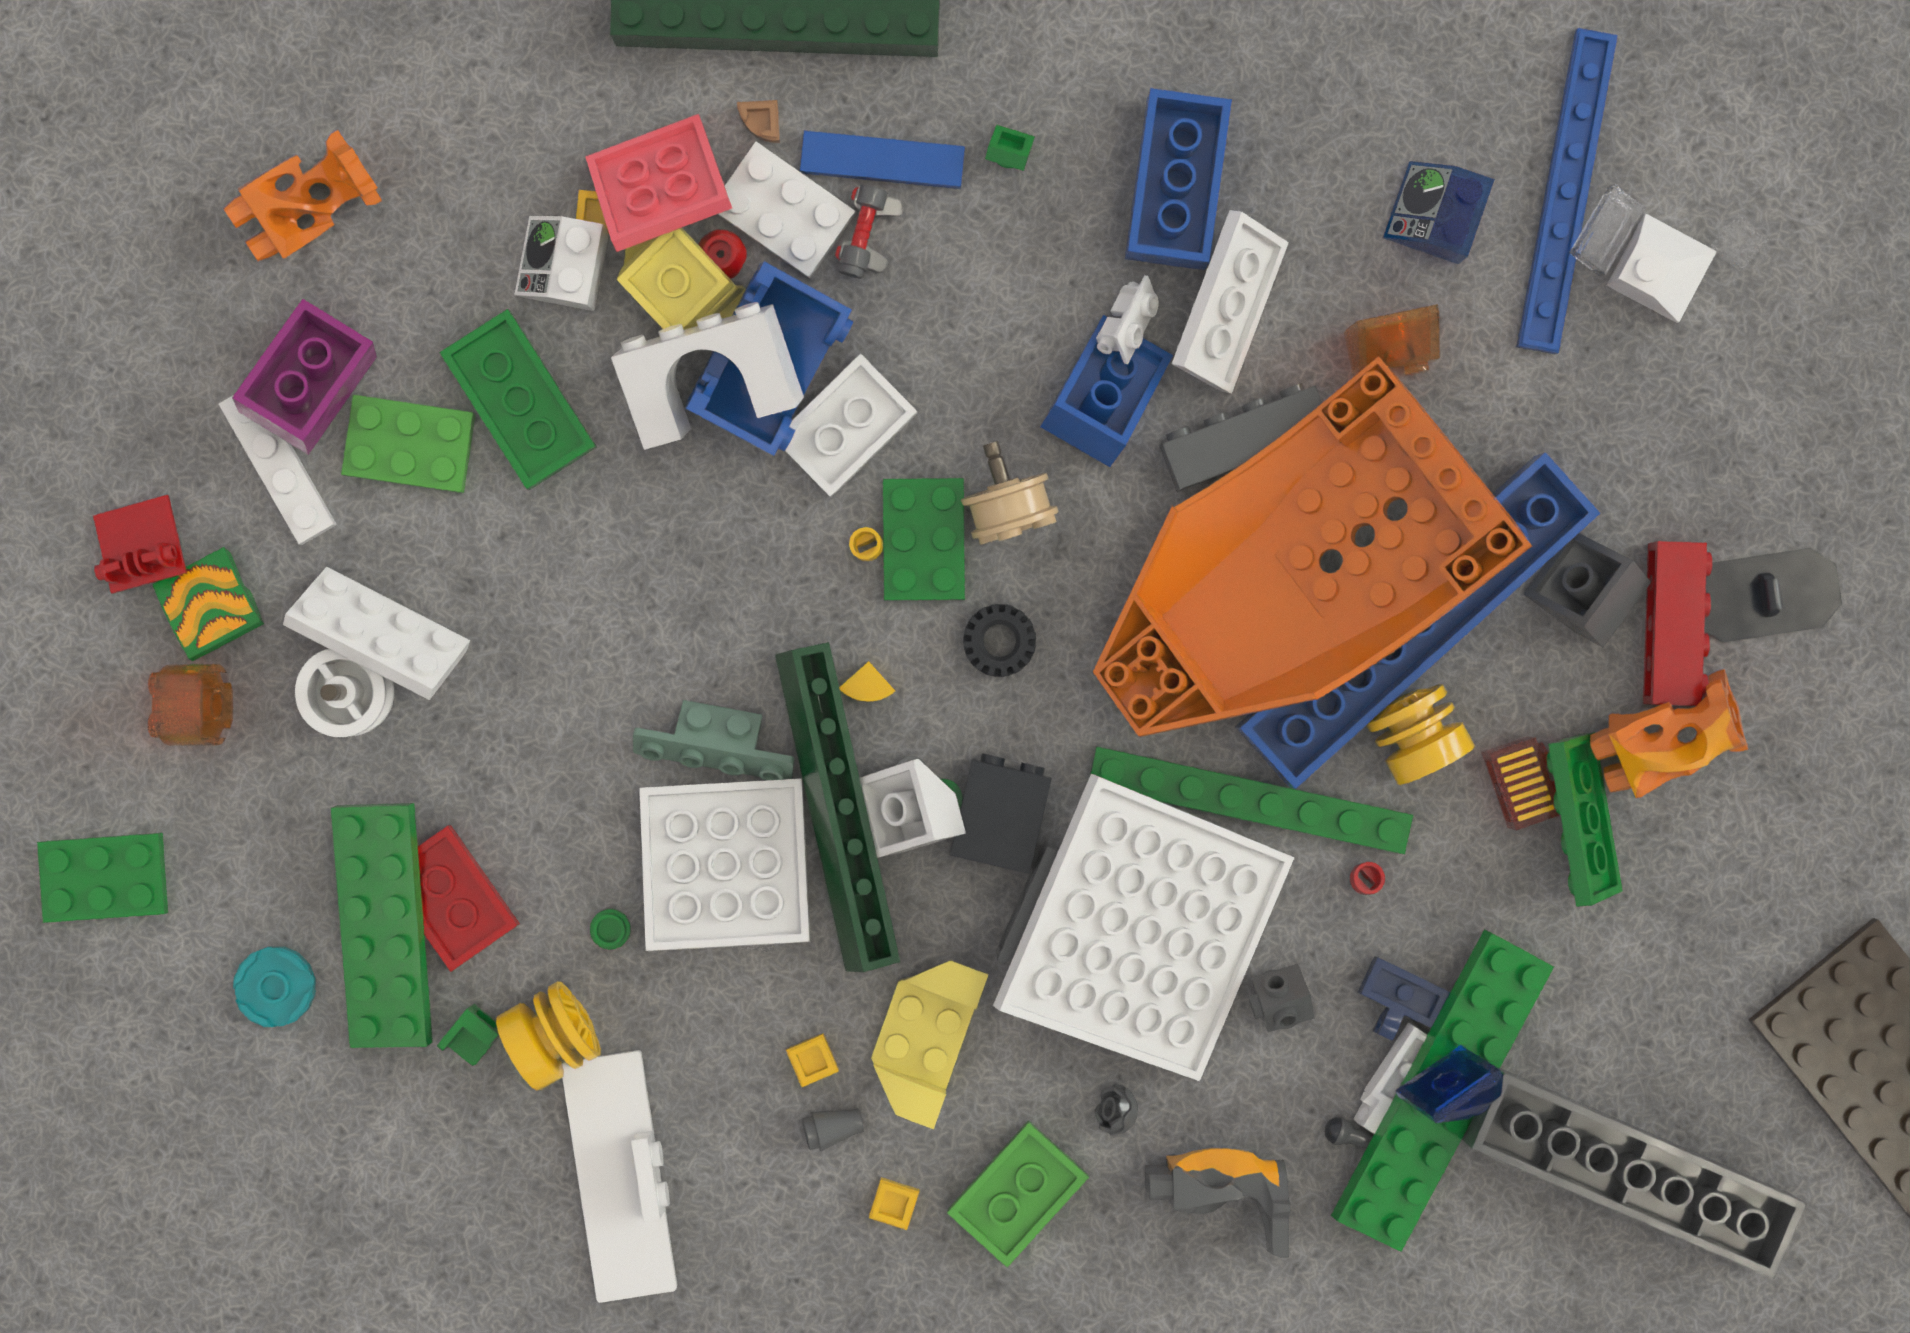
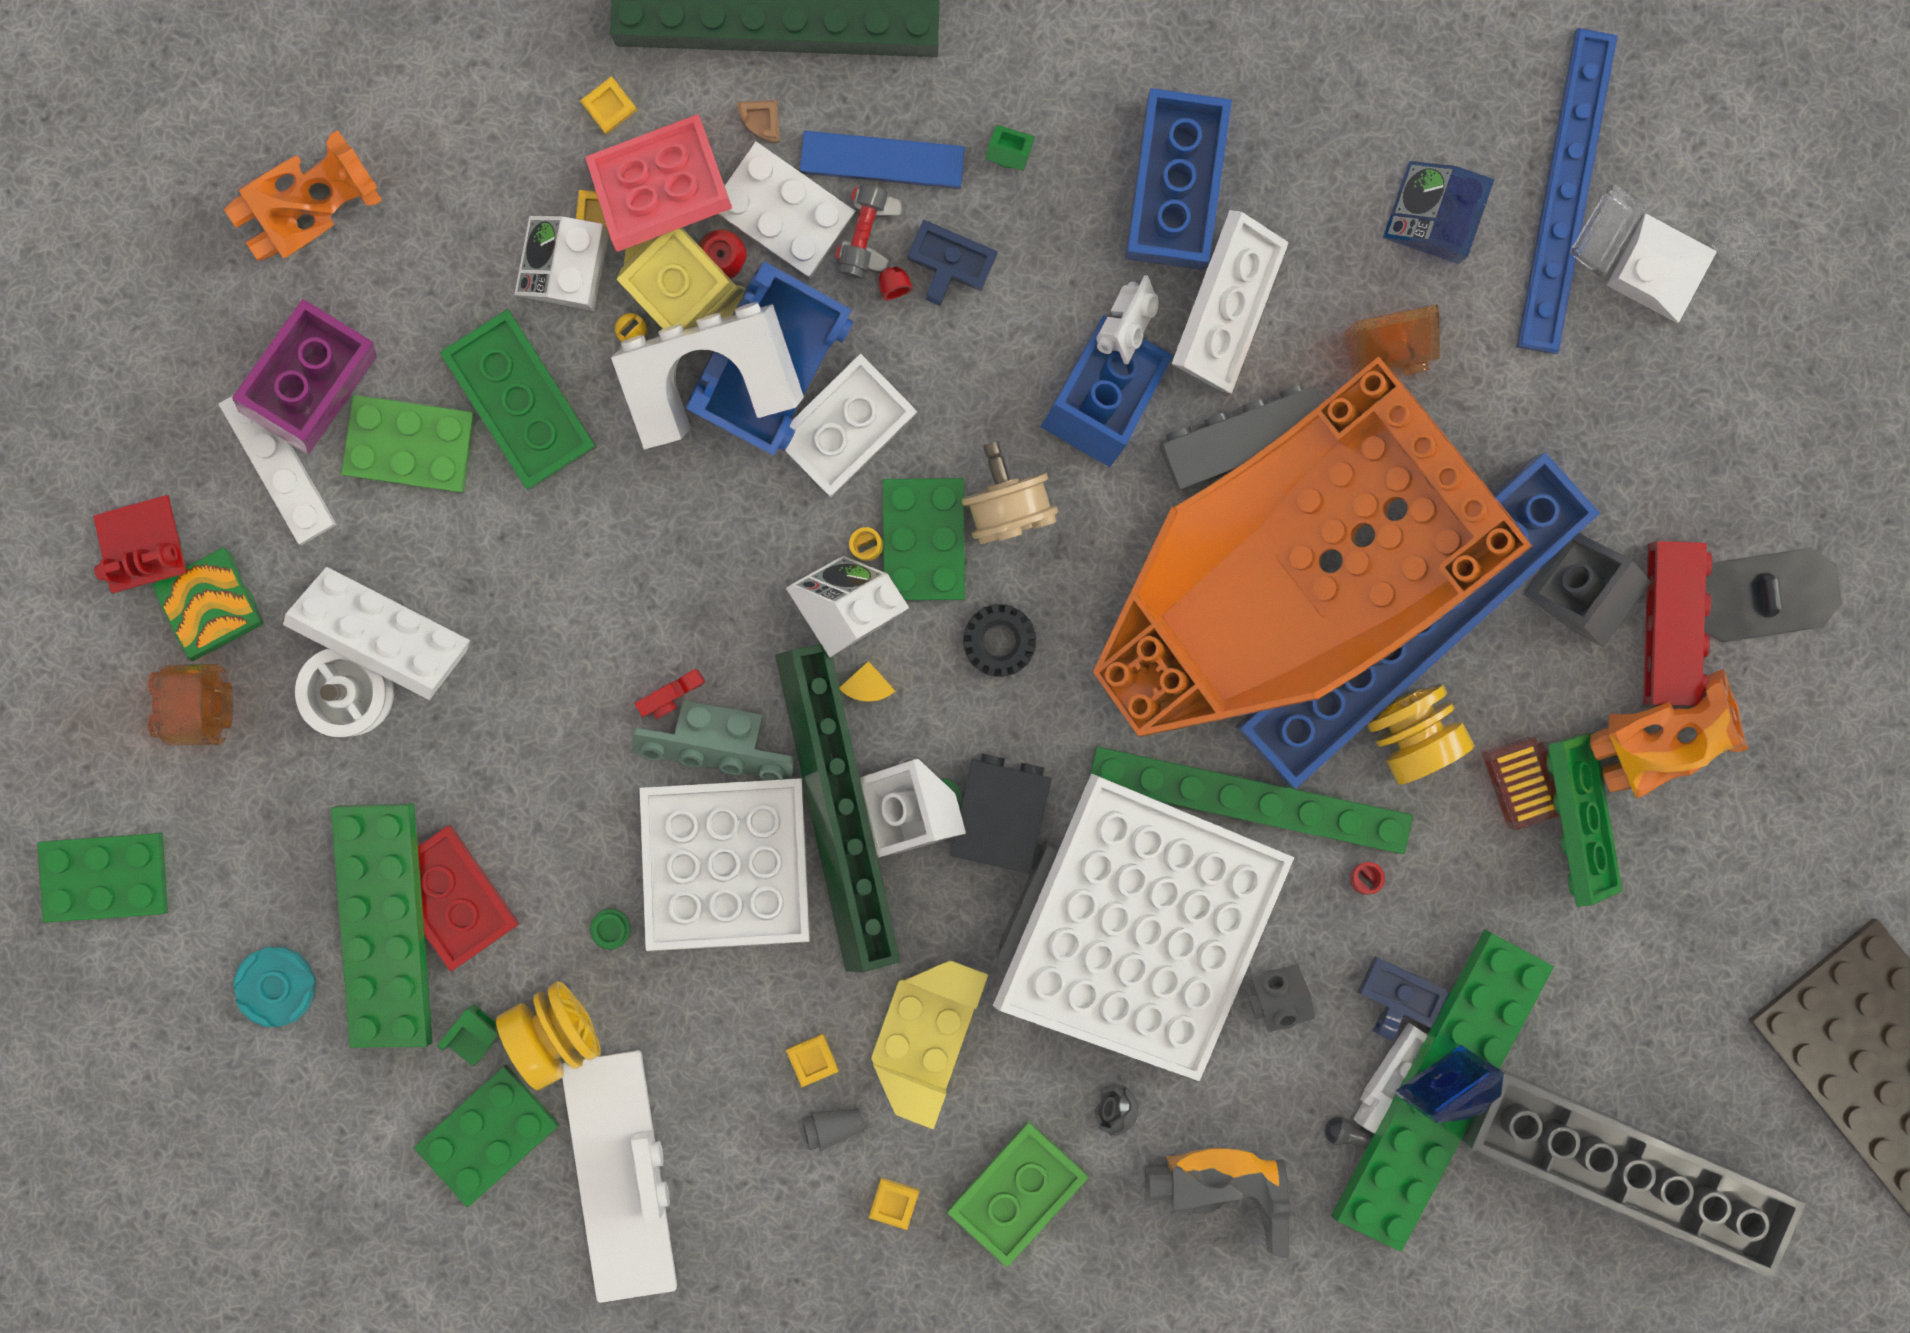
none -> green plate [414,1065,560,1208]
none -> yellow tile [580,76,638,135]
none -> yellow hinge [614,313,648,342]
none -> red plate [634,669,706,720]
none -> white slope [786,556,909,657]
none -> red hinge [878,266,913,300]
none -> dark blue plate [907,219,998,306]

